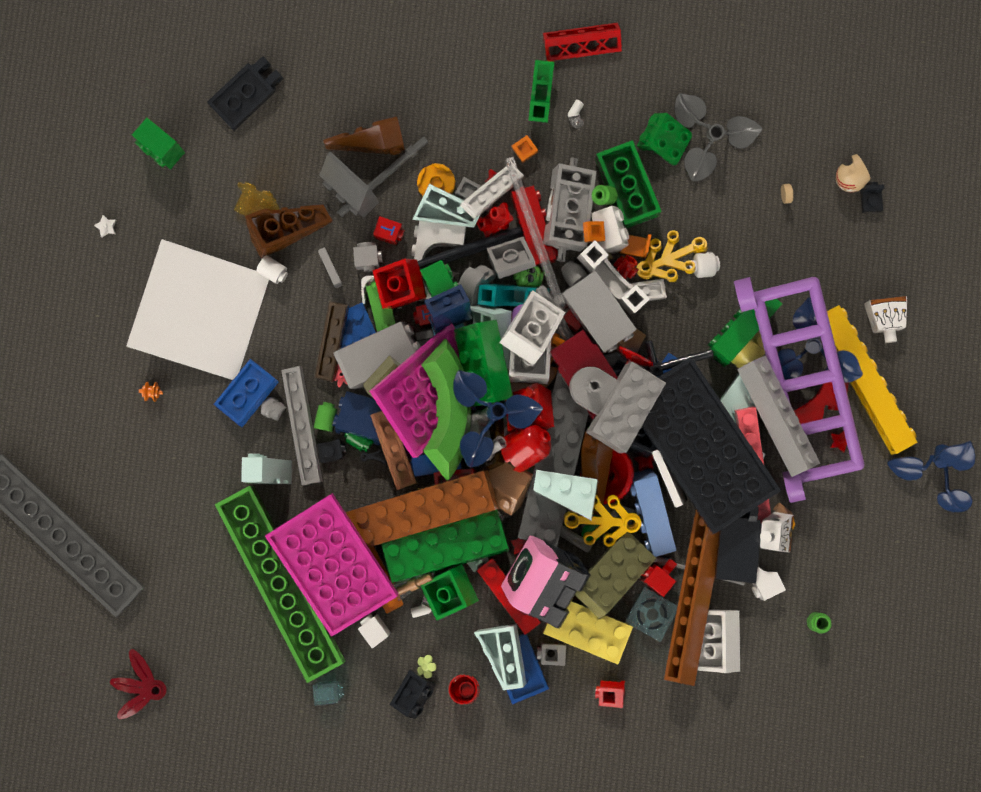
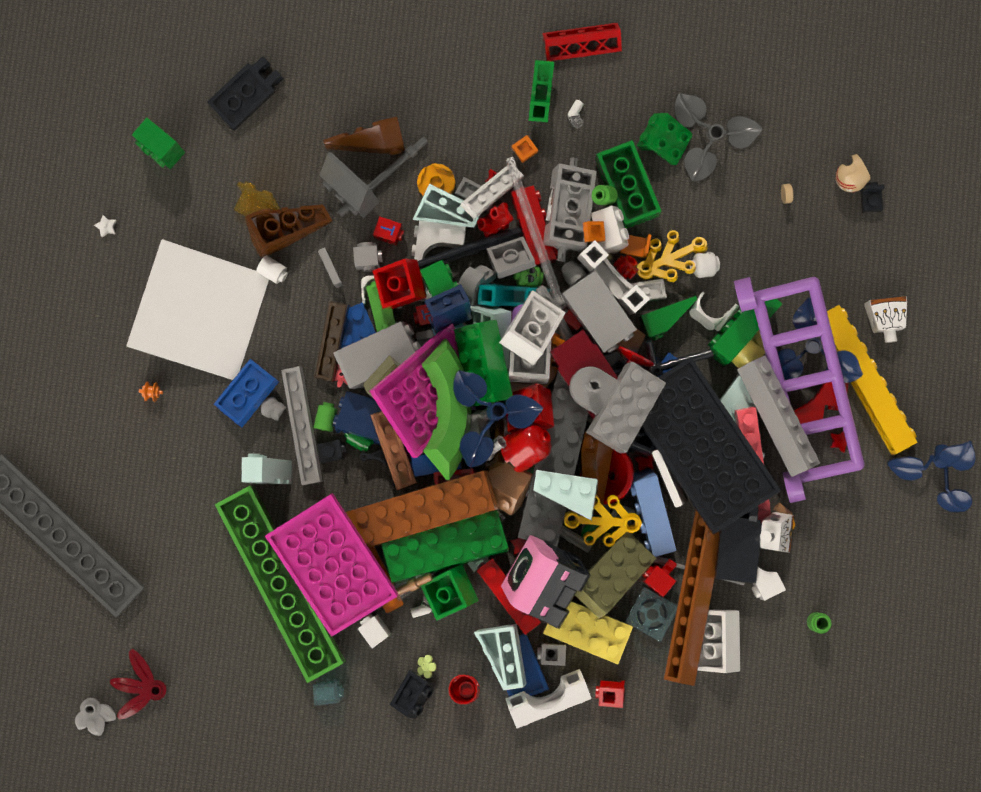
none -> light grey plate [75,698,116,736]
none -> white arch [505,669,591,728]
none -> green slope [639,296,697,341]
none -> white helmet [689,292,739,331]

